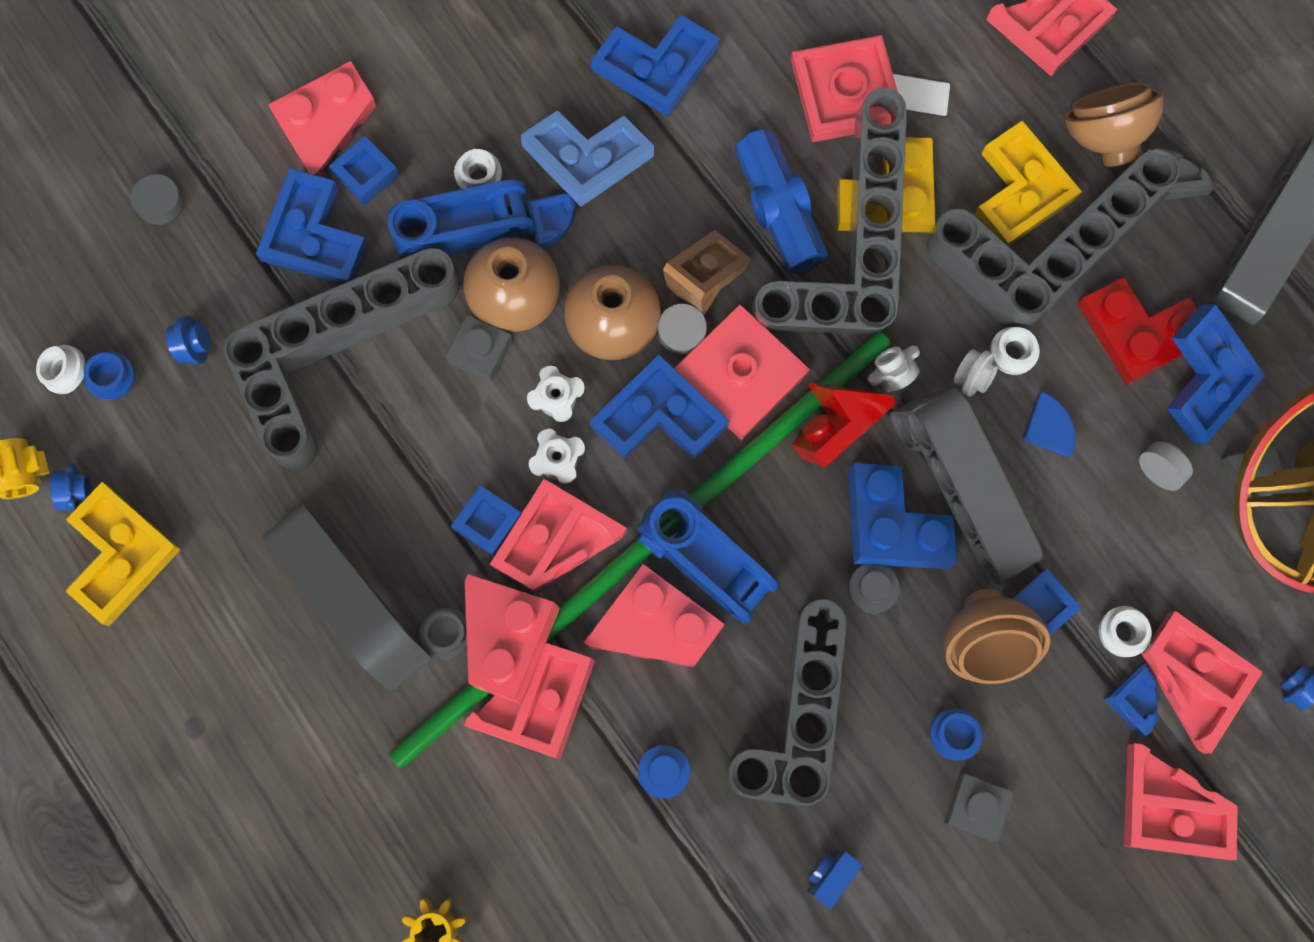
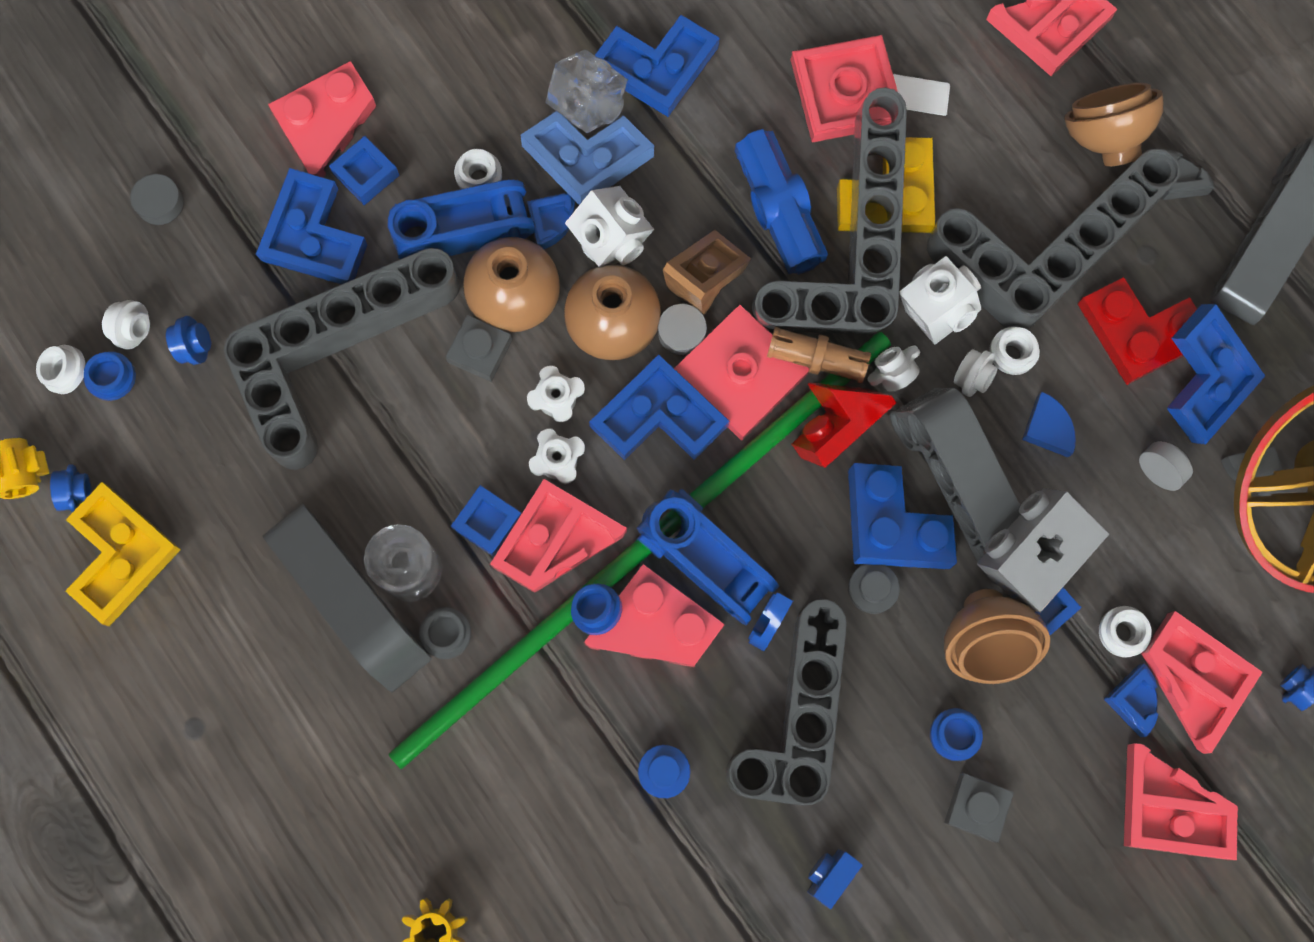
coral wing [464,643,595,760] -> none
coral wing [465,574,560,704] -> none
yellow plate [974,121,1082,247] -> none
none -> white plate [102,300,150,349]
none -> clear wheel [364,524,442,602]
none -> clear brick [545,49,628,133]
none -> white brick [565,186,654,267]
none -> blue plate [571,584,622,635]
none -> blue tile [748,592,793,651]
none -> medium nougat pin [767,326,871,383]
none -> white brick [899,256,982,345]
none -> light grey brick [977,488,1109,612]

